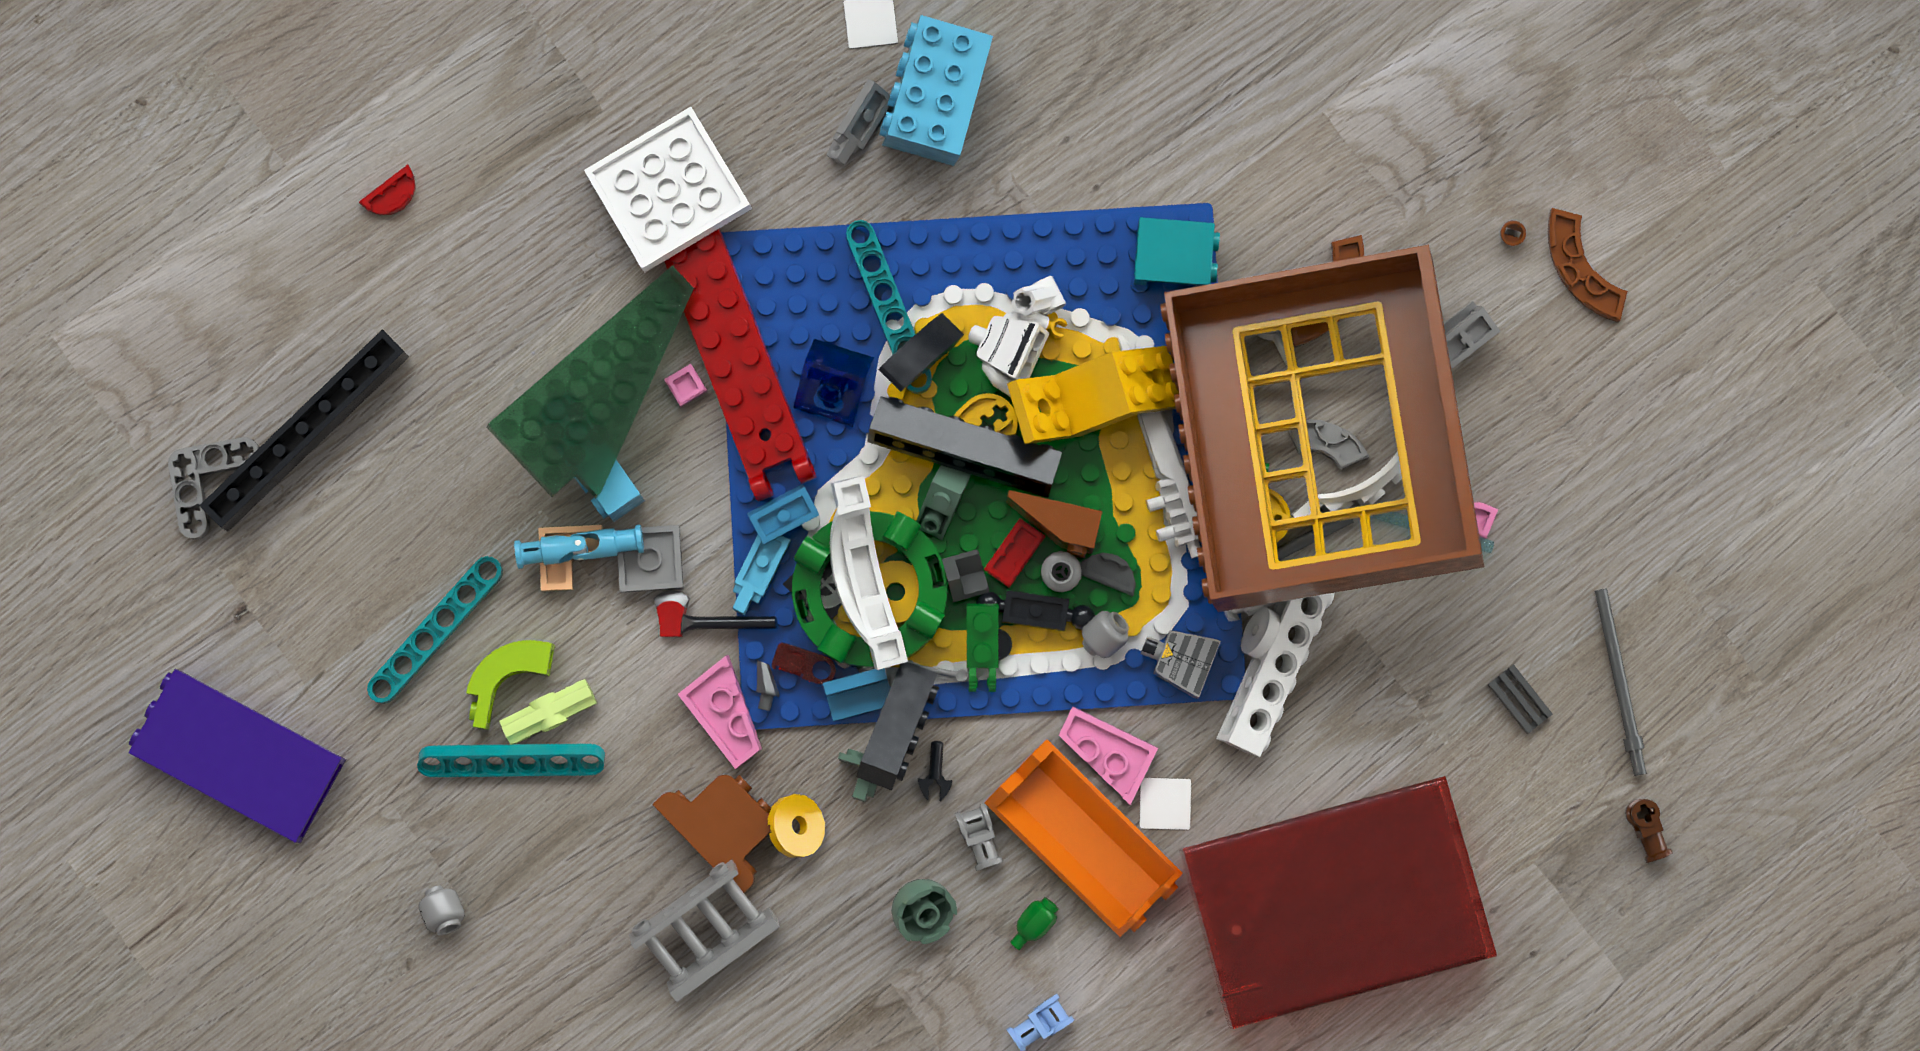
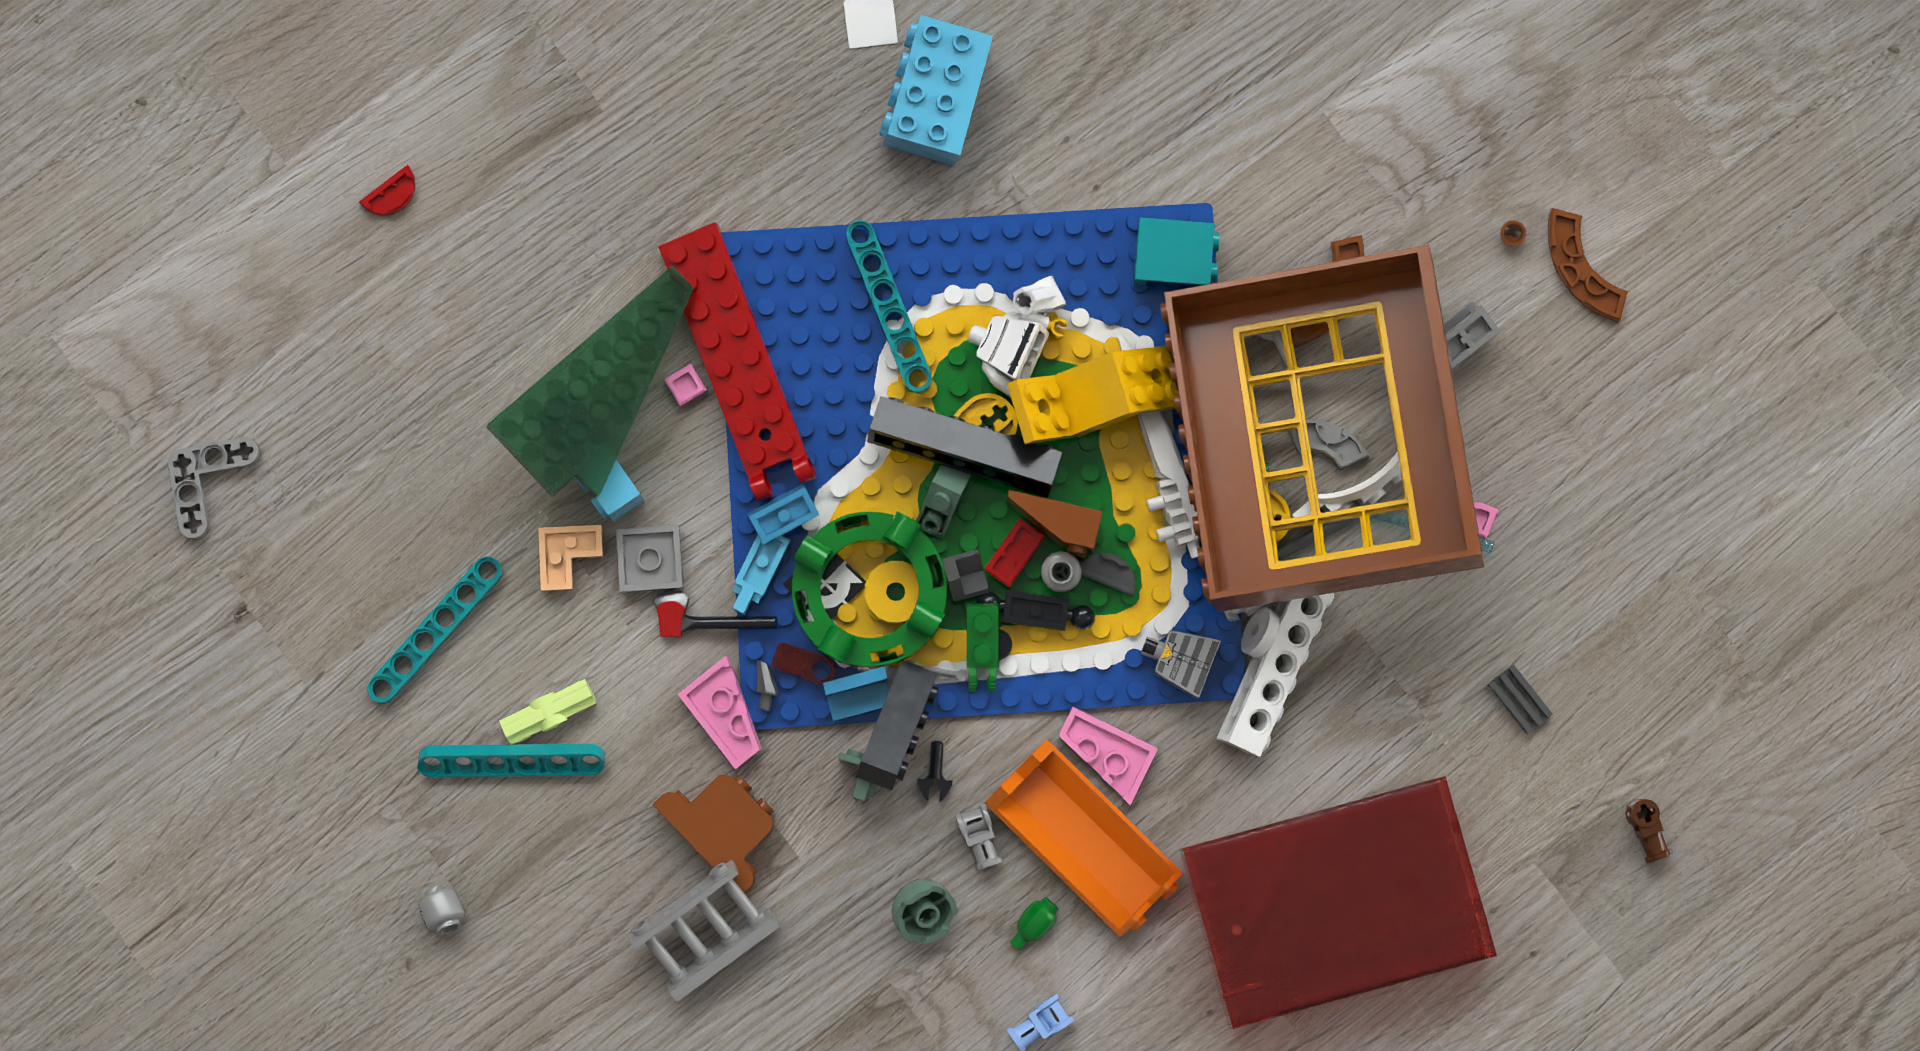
dark purple brick [128,669,347,843] -> none
black brick [199,329,409,532] -> none
lime arch [466,640,555,730] -> none
medium azure piece [514,525,644,569] -> none
white plate [584,107,752,273] -> none
yellow tile [768,794,825,858] -> none
clear blue slope [793,339,874,427] -> none
light grey hinge [826,79,890,165] -> none
white piece [830,476,908,670] -> none
black slope [878,313,964,392] -> none
light grey head [1082,611,1129,658] -> none
white sticker [1140,778,1191,830] -> none
dark grey bar [1595,588,1647,776] -> none

